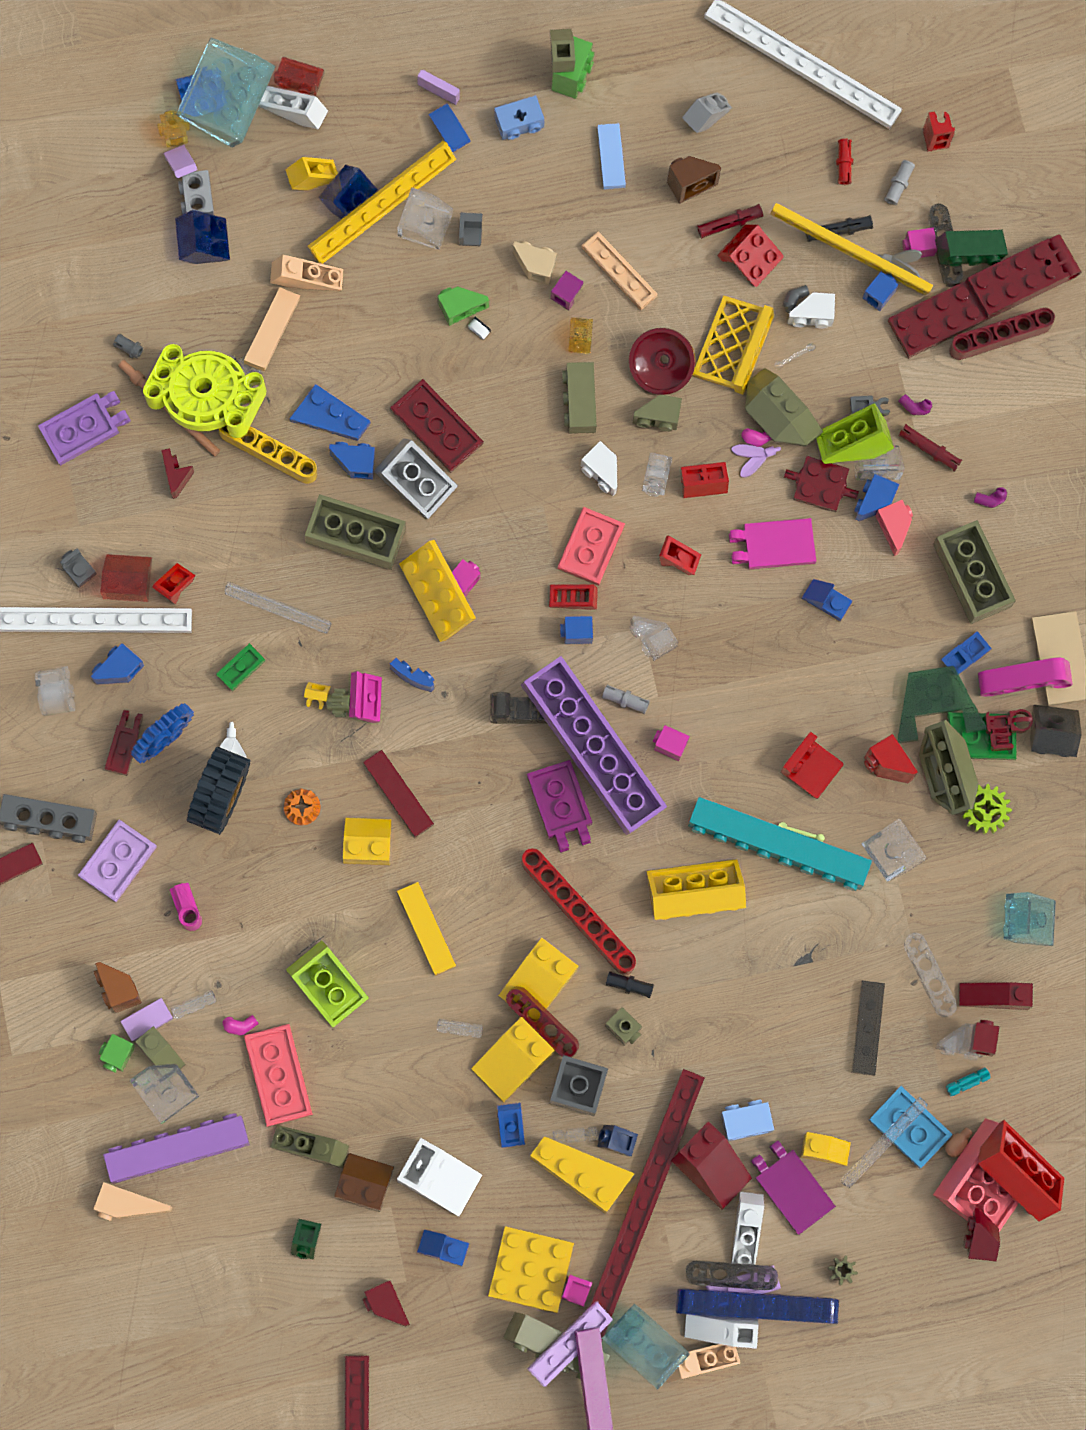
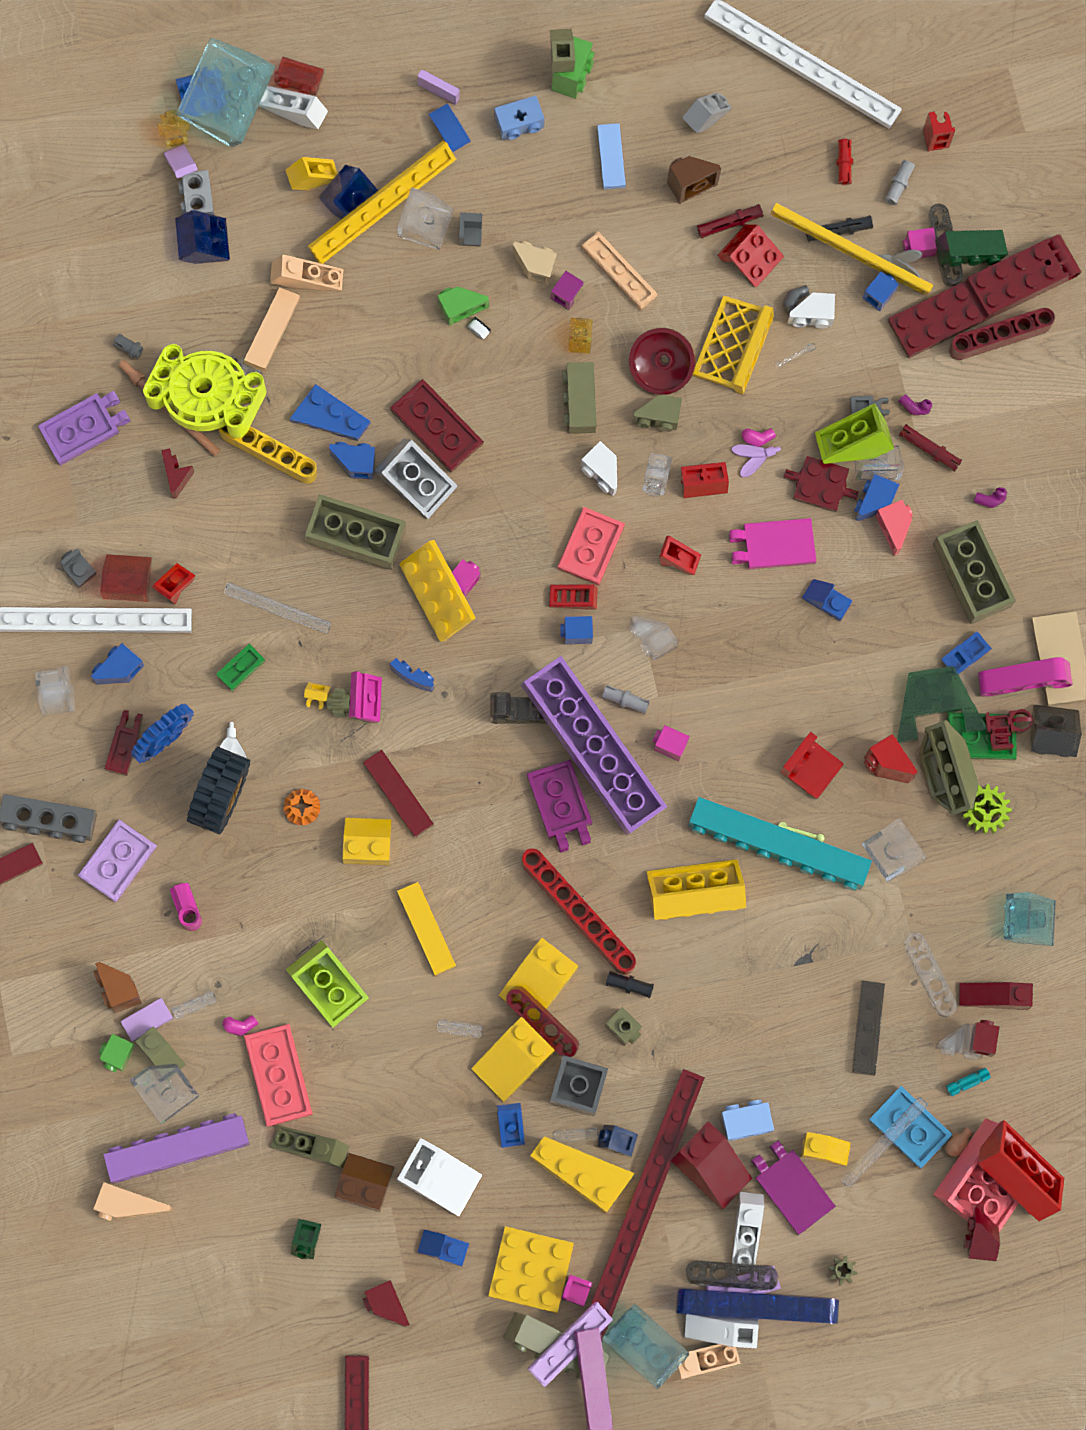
olive wedge [745,368,823,446] -> none

